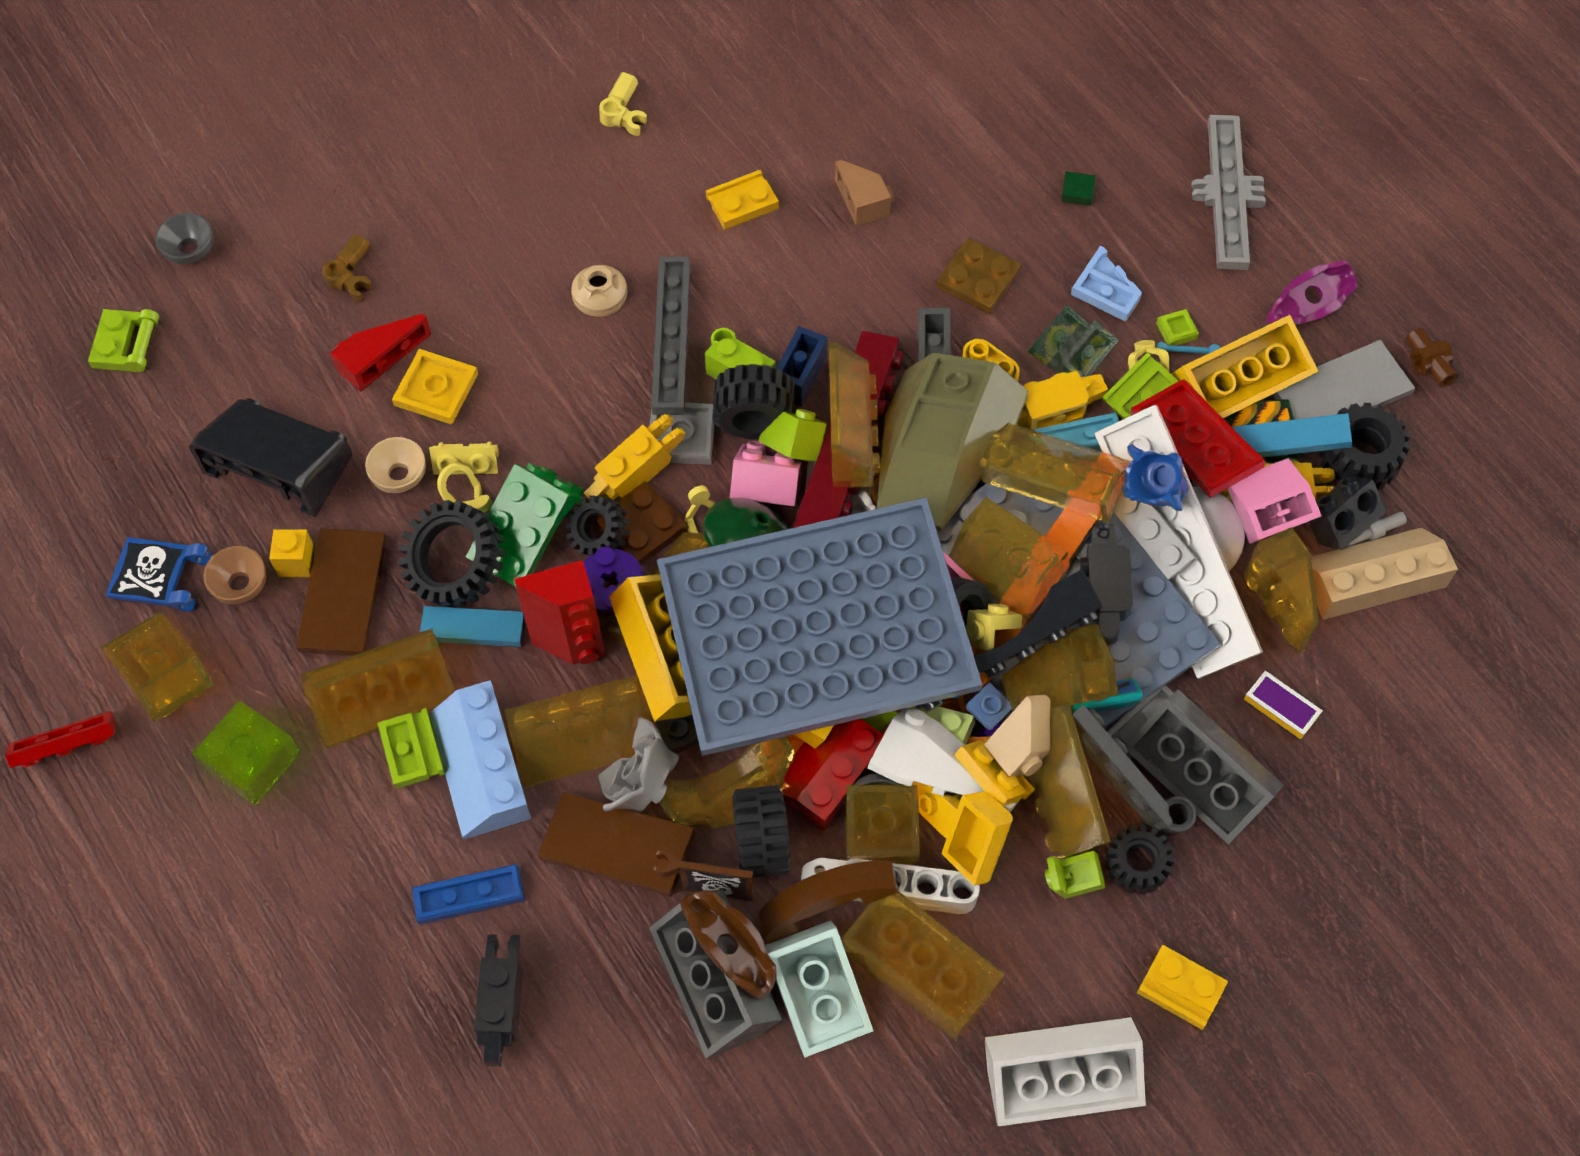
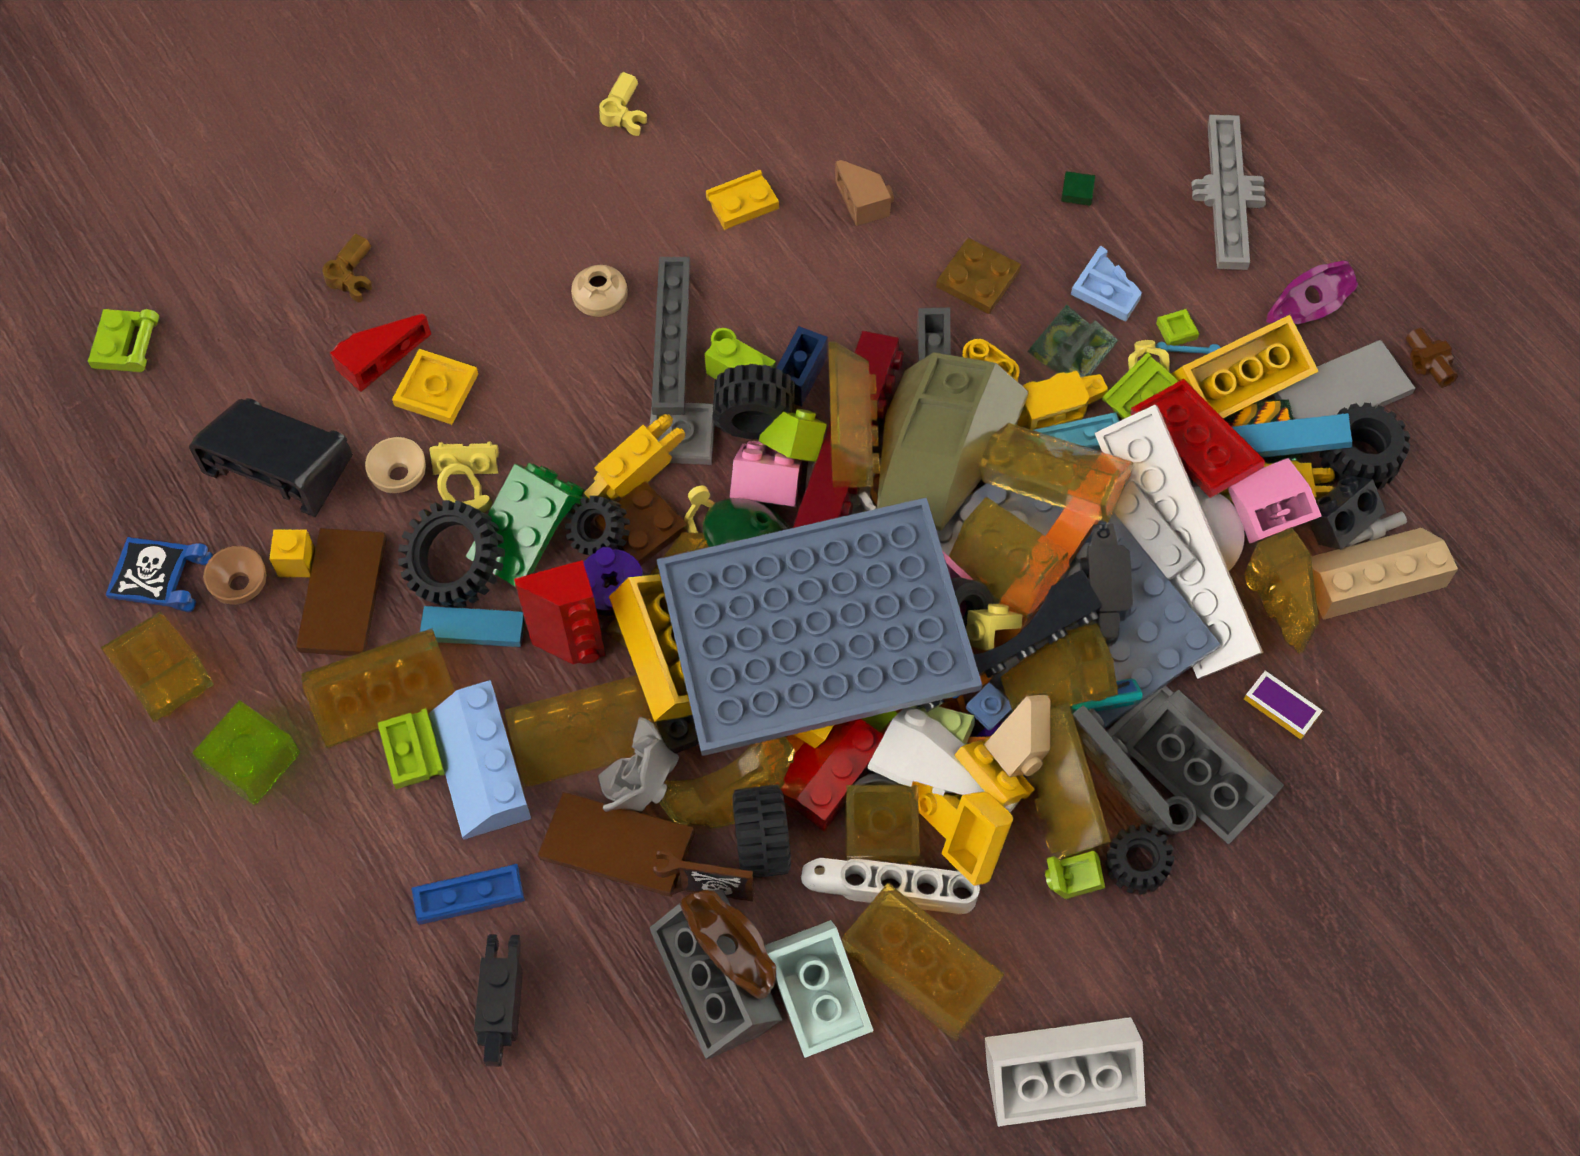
red plate [5,711,116,768] -> none
dark grey piece [155,213,214,264] -> none
reddish brown slope [759,860,899,944] -> none
blue hair [1122,444,1188,511] -> none
yellow plate [1137,945,1228,1030] -> none

